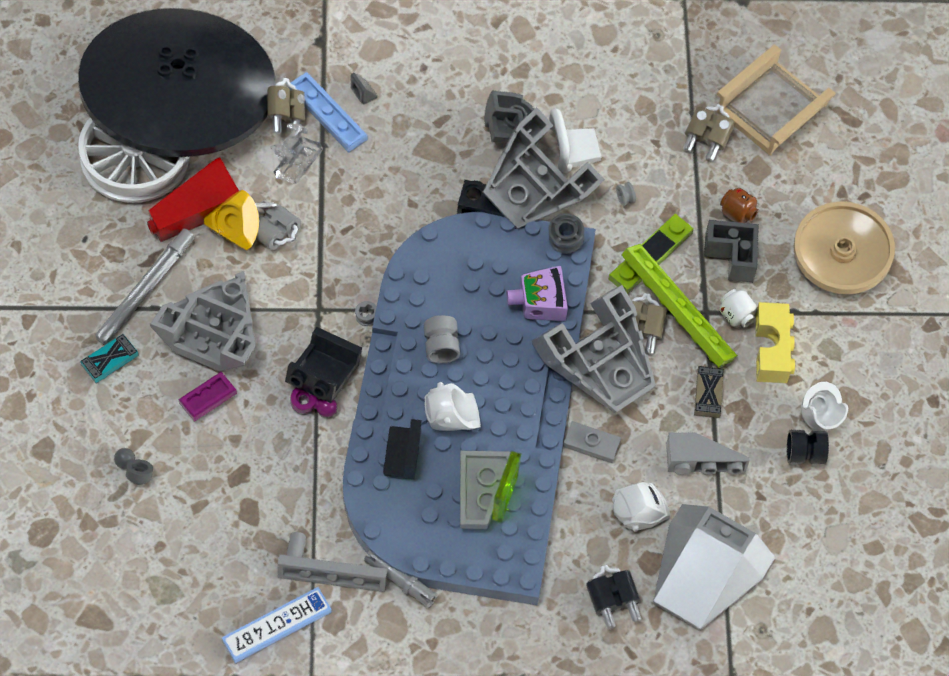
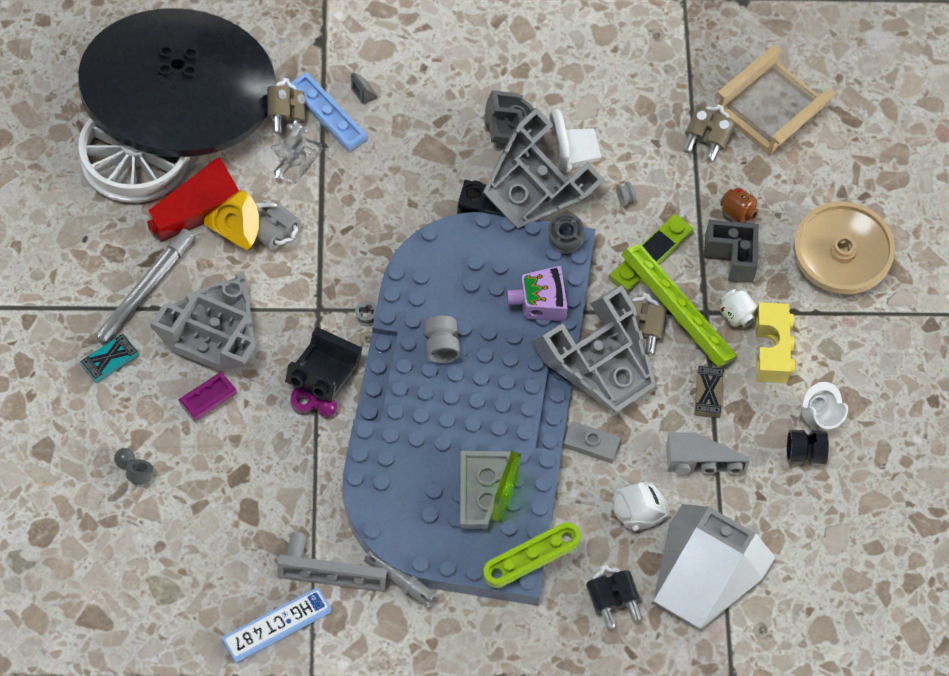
black panel [383,419,422,479] -> none
white helmet [425,382,481,431] -> none
none -> lime plate [483,522,581,588]

